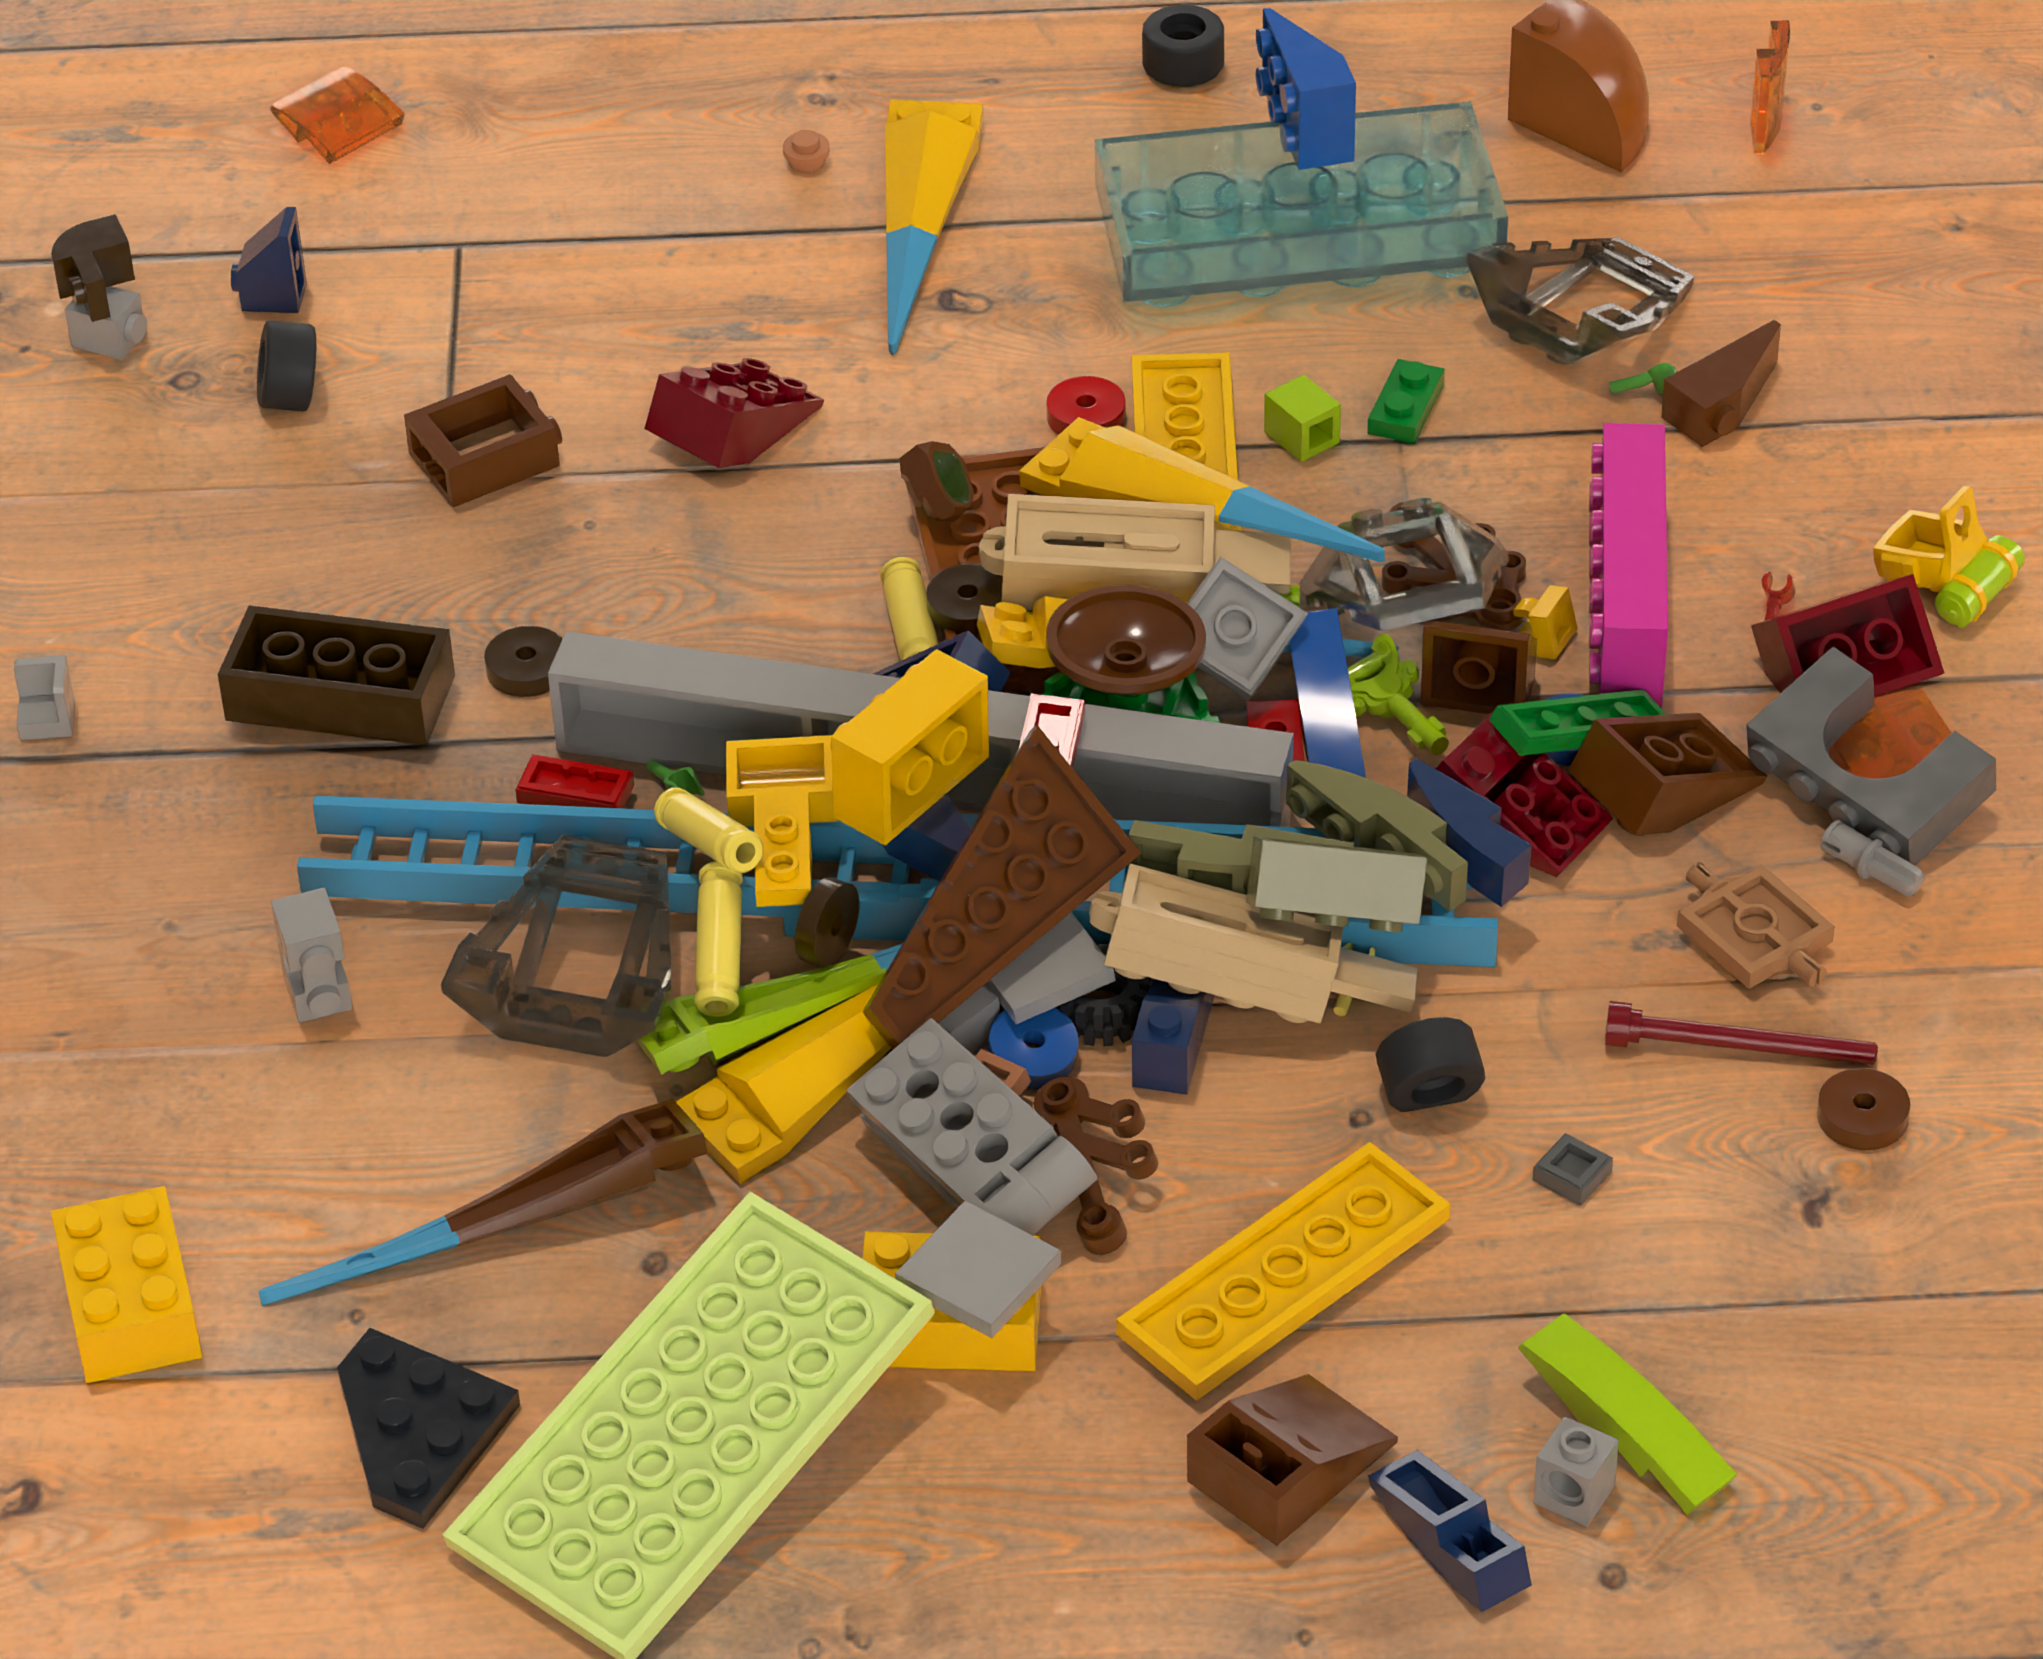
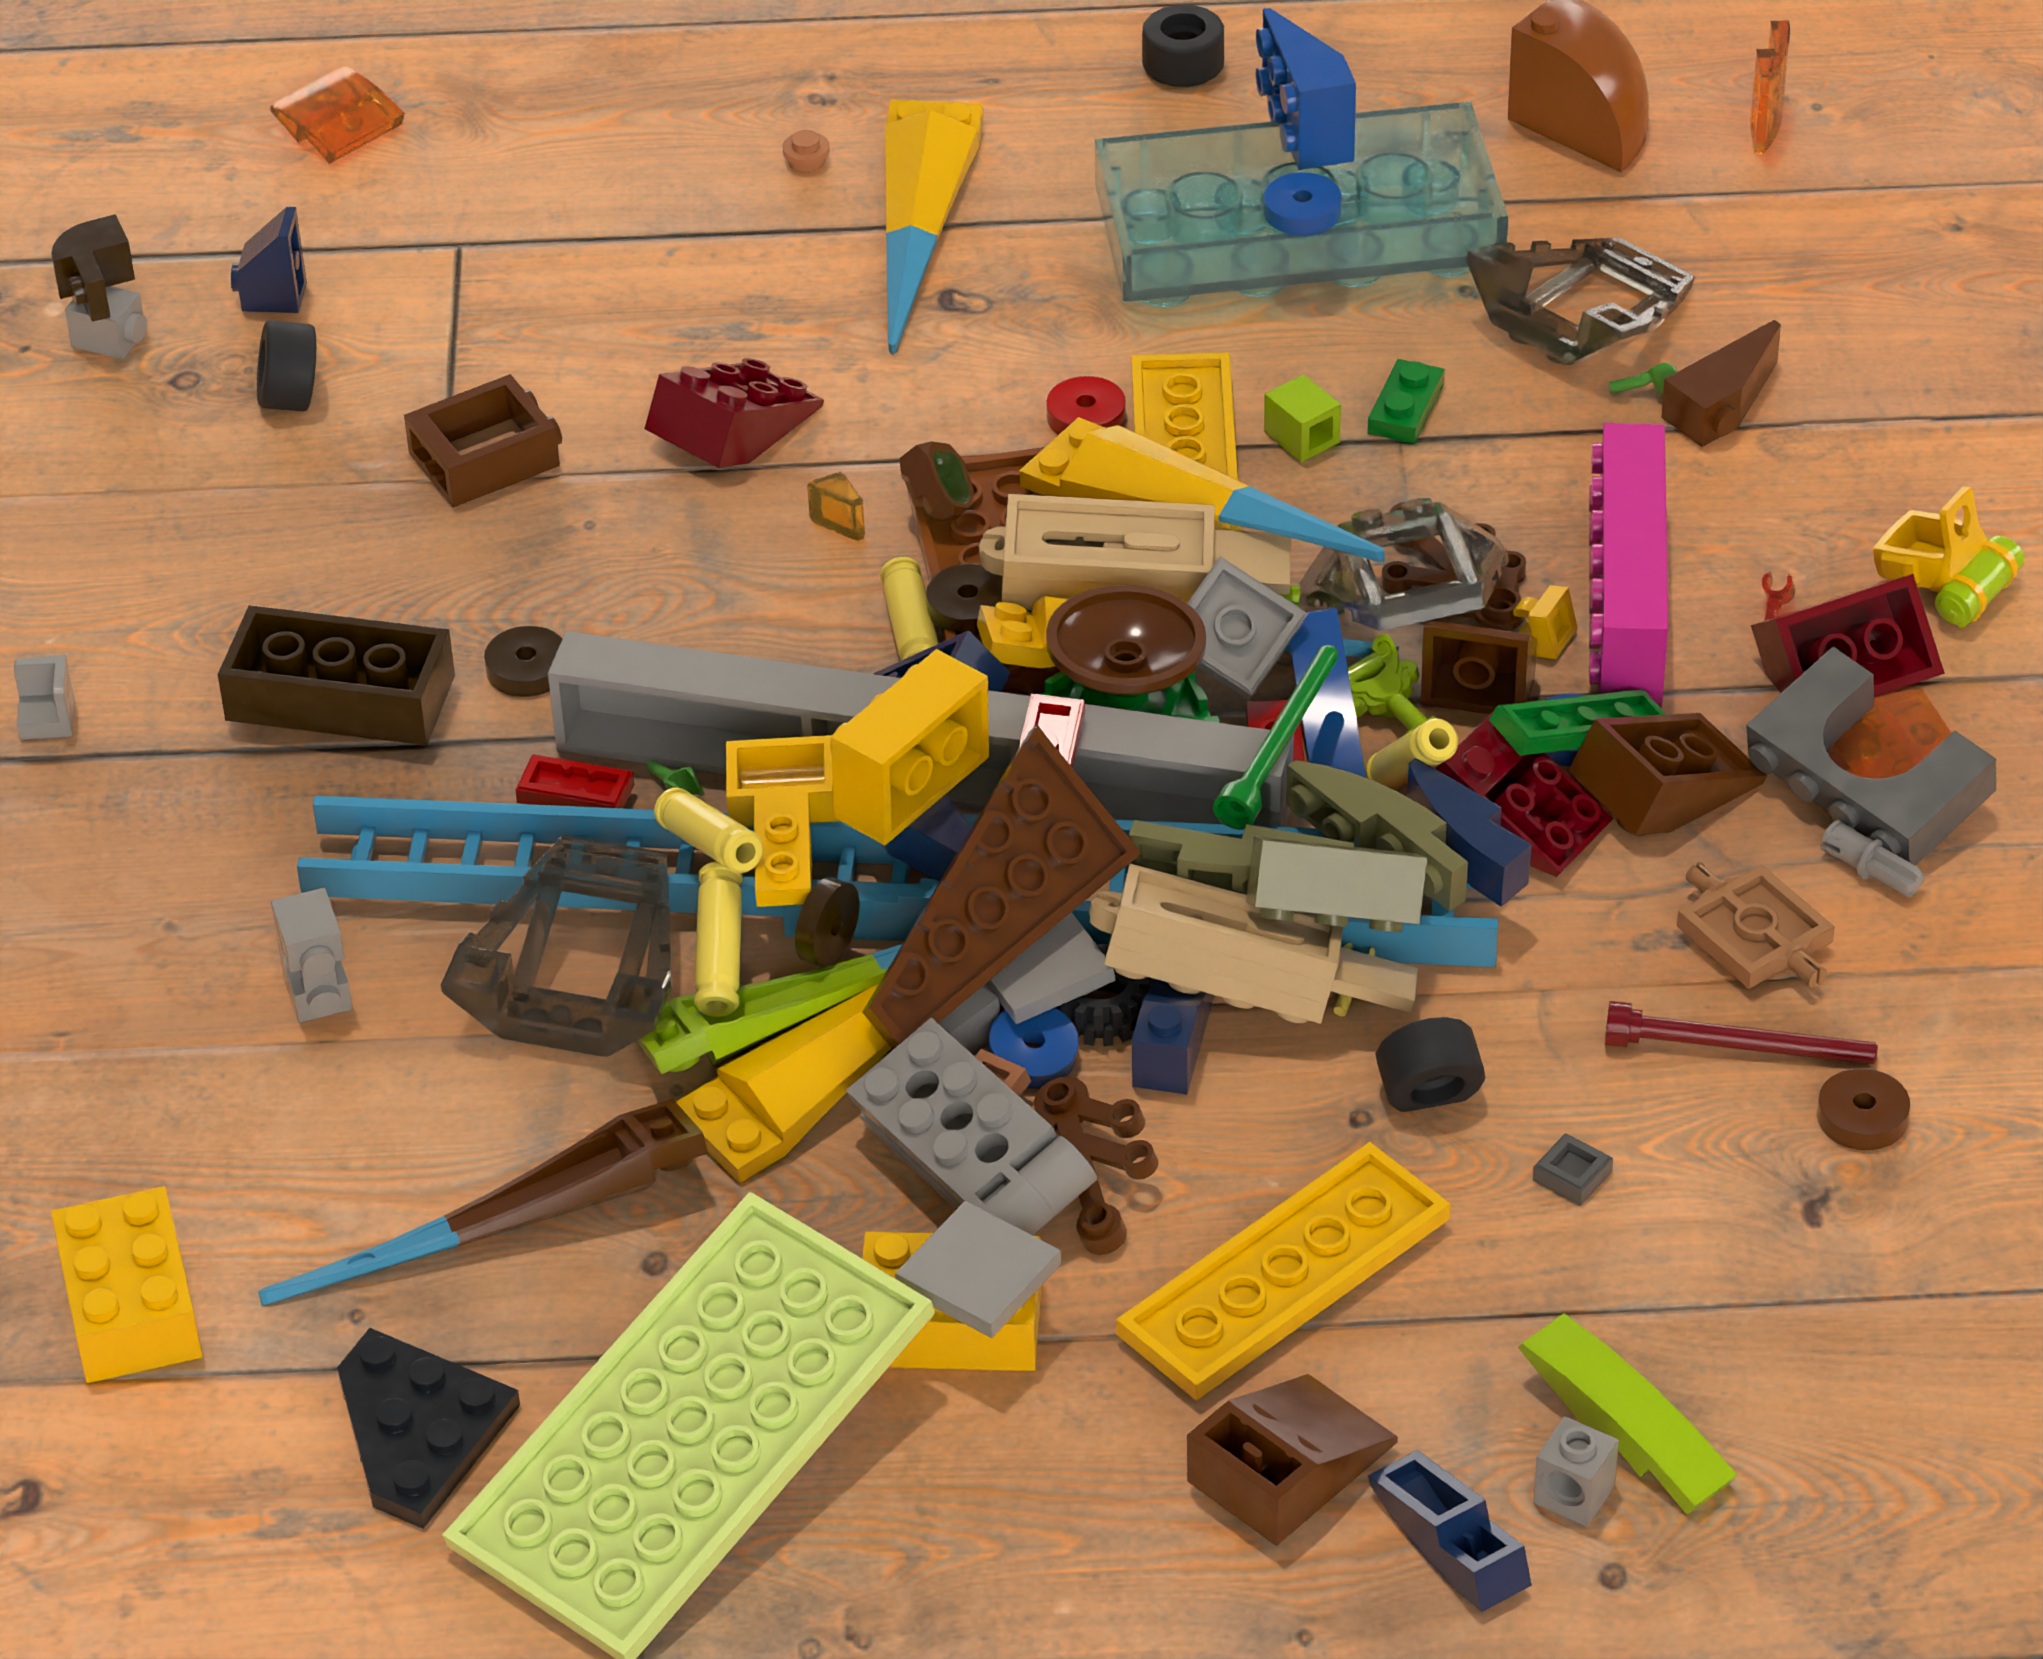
none -> clear yellow slope [807,471,865,541]
none -> green piece [1213,645,1338,830]
none -> blue piece [1263,172,1342,236]
none -> light yellow axle [1365,719,1458,791]

